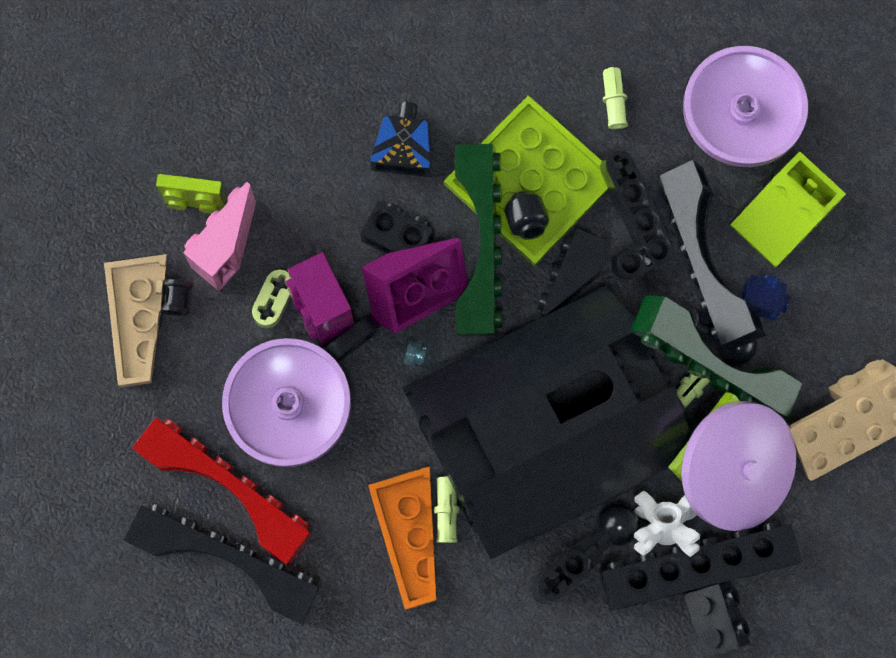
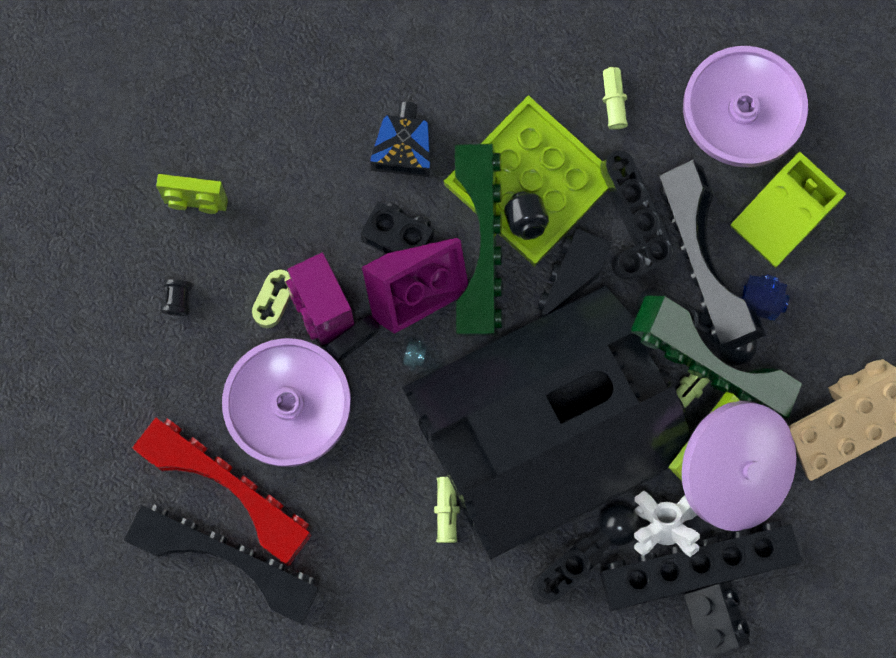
tan wing [104,254,168,388] -> none
bright pink slope [183,182,256,291] -> none
orange wing [368,466,436,610] -> none

